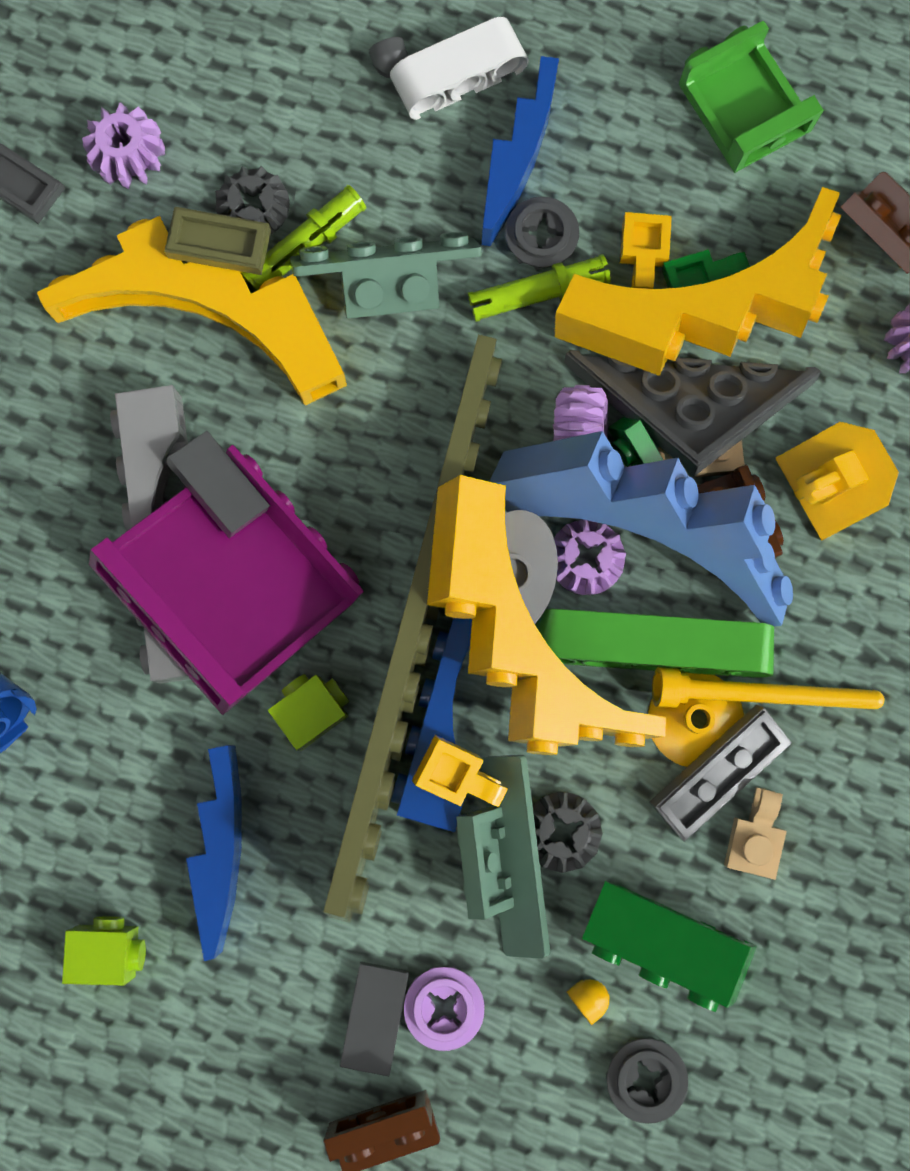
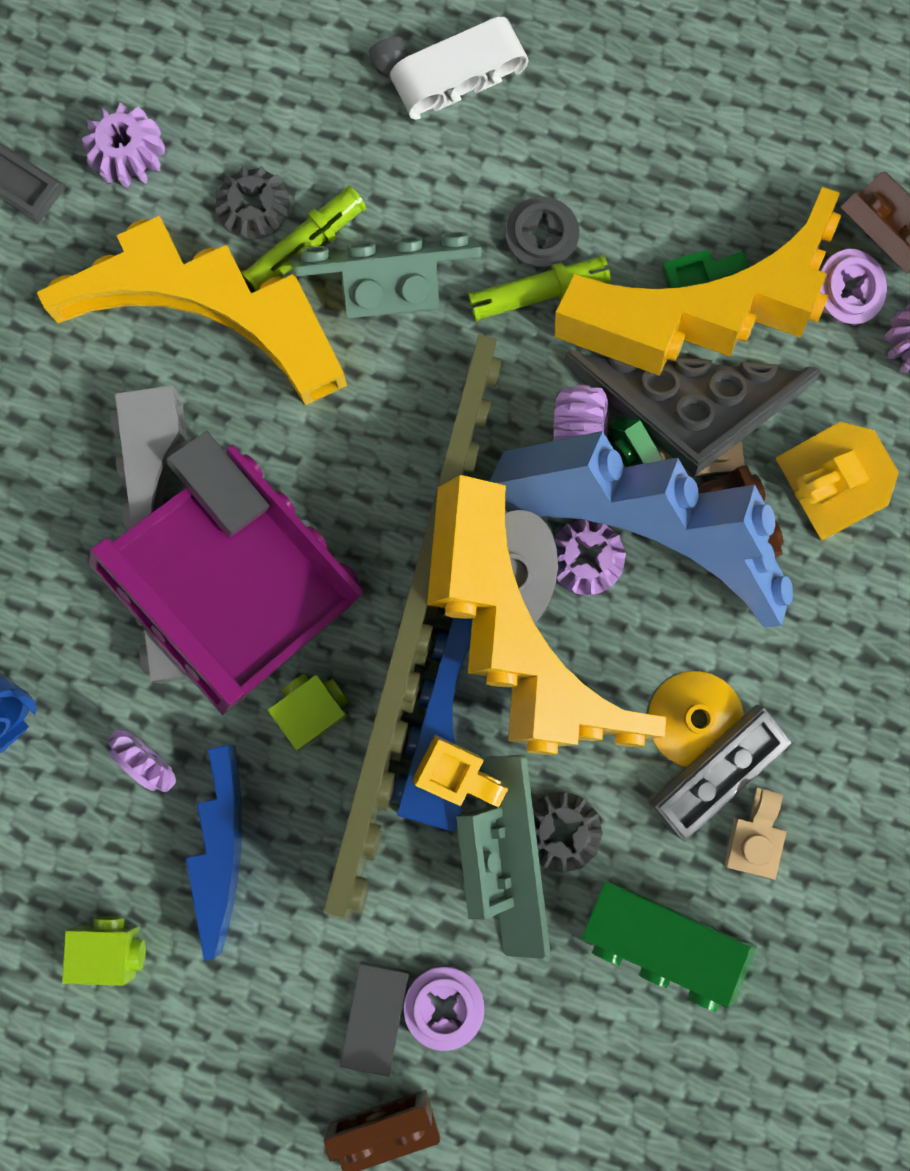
olive tile [164,207,271,275] -> none
blue slope [481,56,559,246] -> none
bright green beam [535,609,774,678] -> none
yellow hinge [566,979,610,1025] -> none
dark grey gear [606,1036,688,1124] -> none
yellow plate [620,212,672,289] -> none
yellow piece [652,667,885,709] -> none
bright green panel [679,21,824,173] -> none
none -> lavender gear [107,730,176,792]
none -> lavender gear [819,249,887,326]

